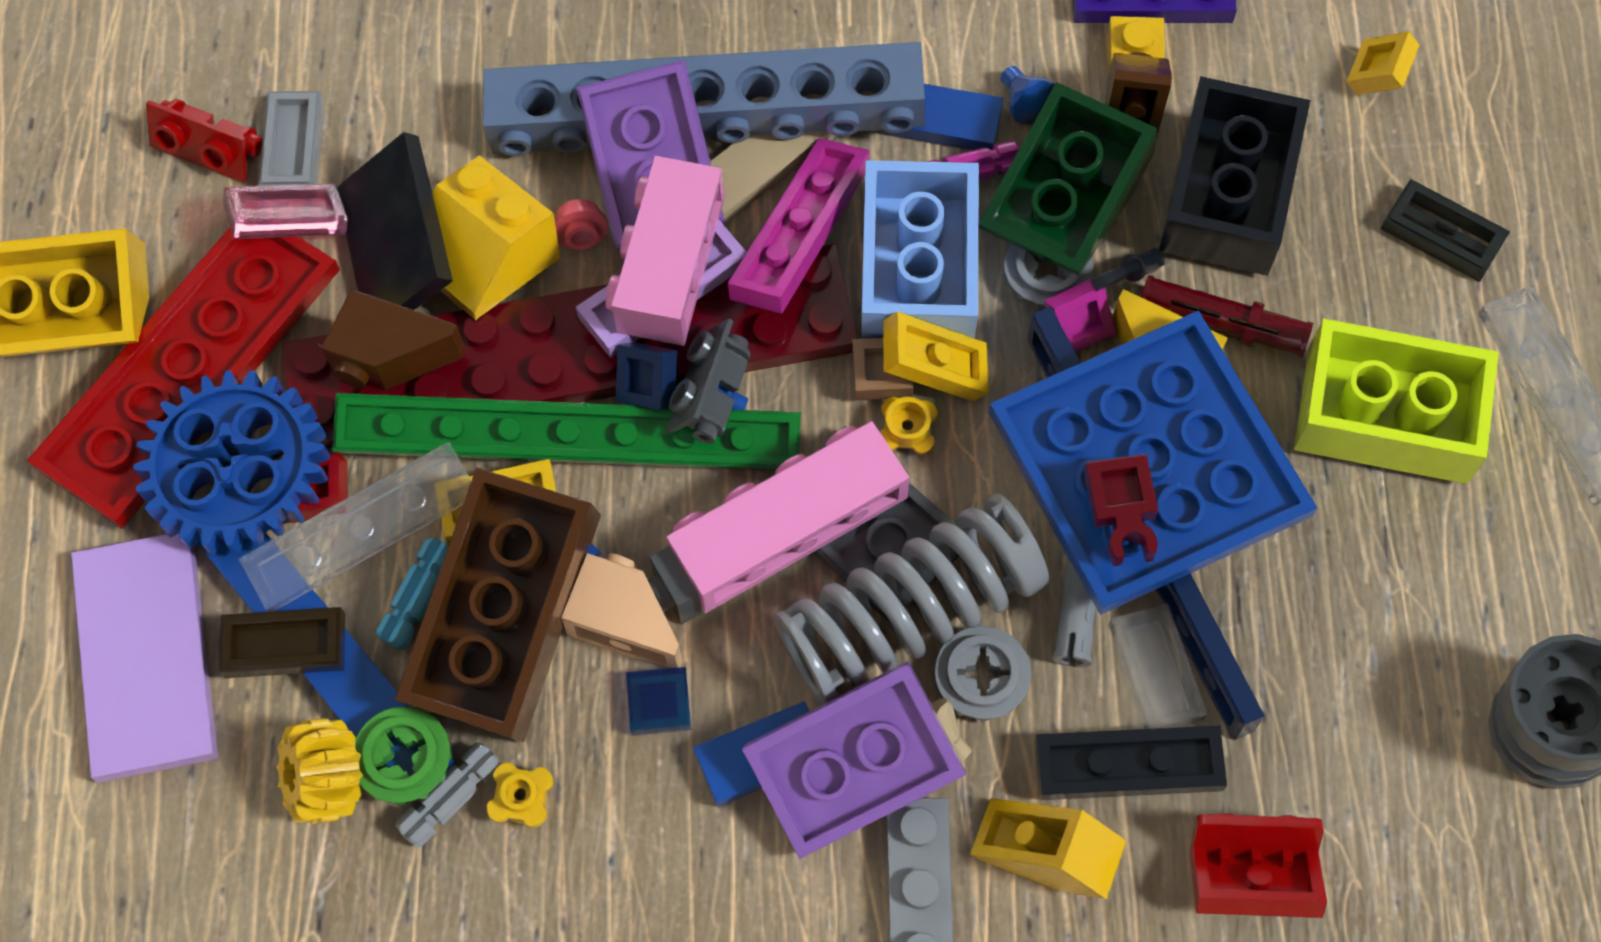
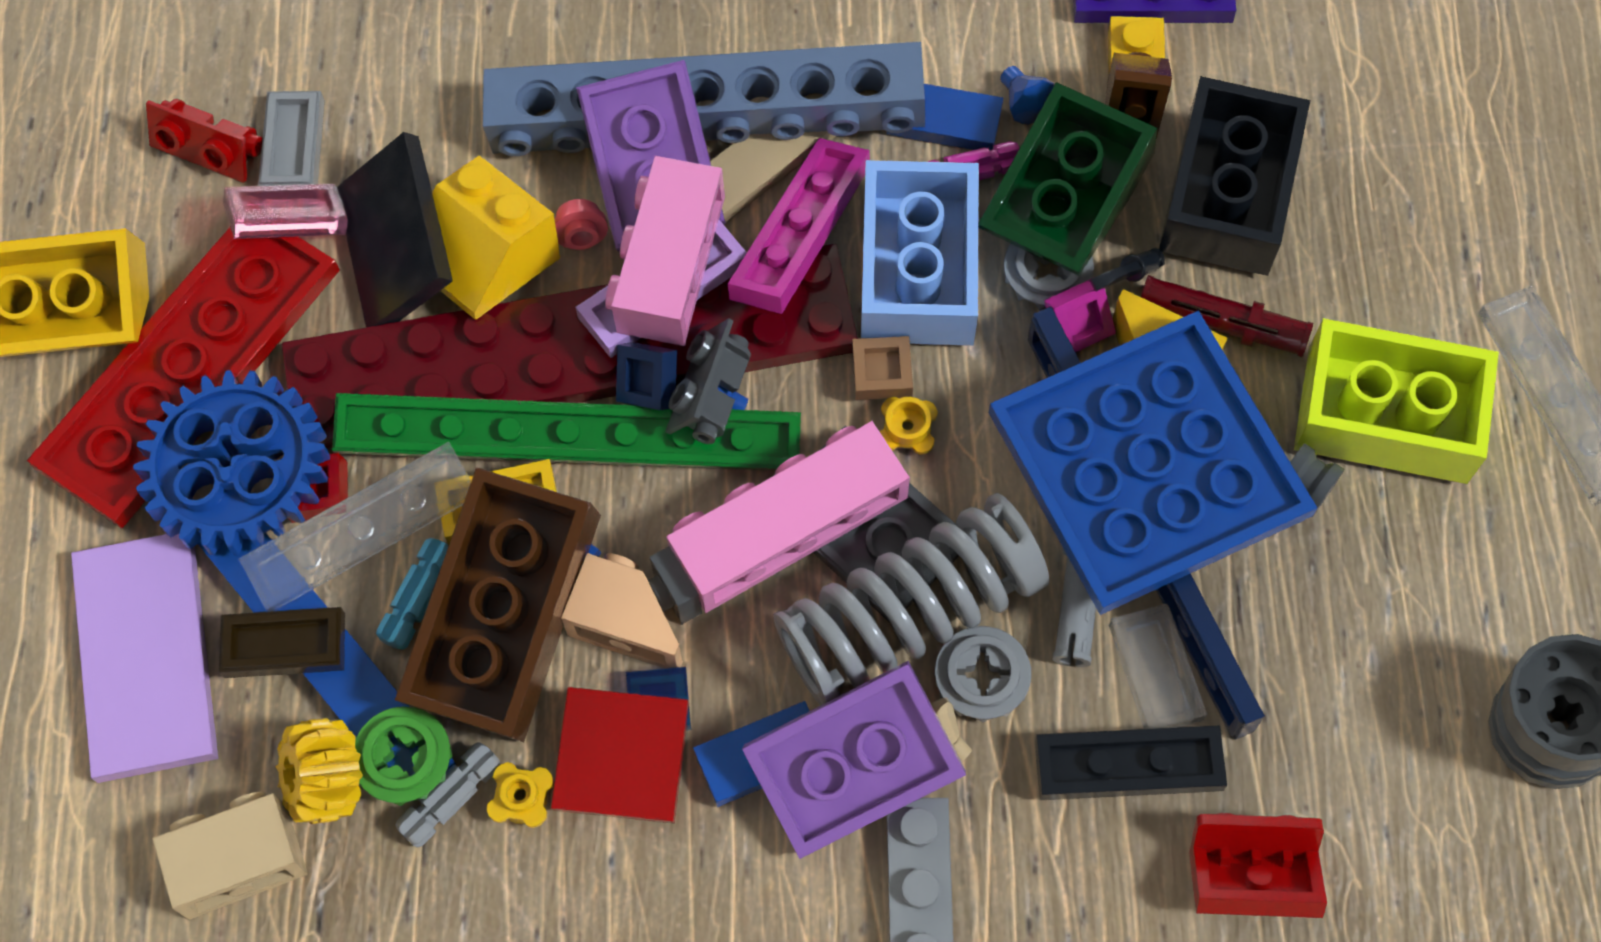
reddish brown slope [321,289,466,390] -> none
yellow plate [883,311,989,402] -> none
yellow slope [970,798,1127,899] -> none
dark red plate [1083,454,1159,566] -> none
yellow plate [1346,31,1420,95] -> none
pearl dark grey tile [1380,179,1510,282] -> none
none -> tan brick [152,792,308,920]
none -> red tile [551,687,690,824]
none -> dark grey wheel [1290,443,1345,516]

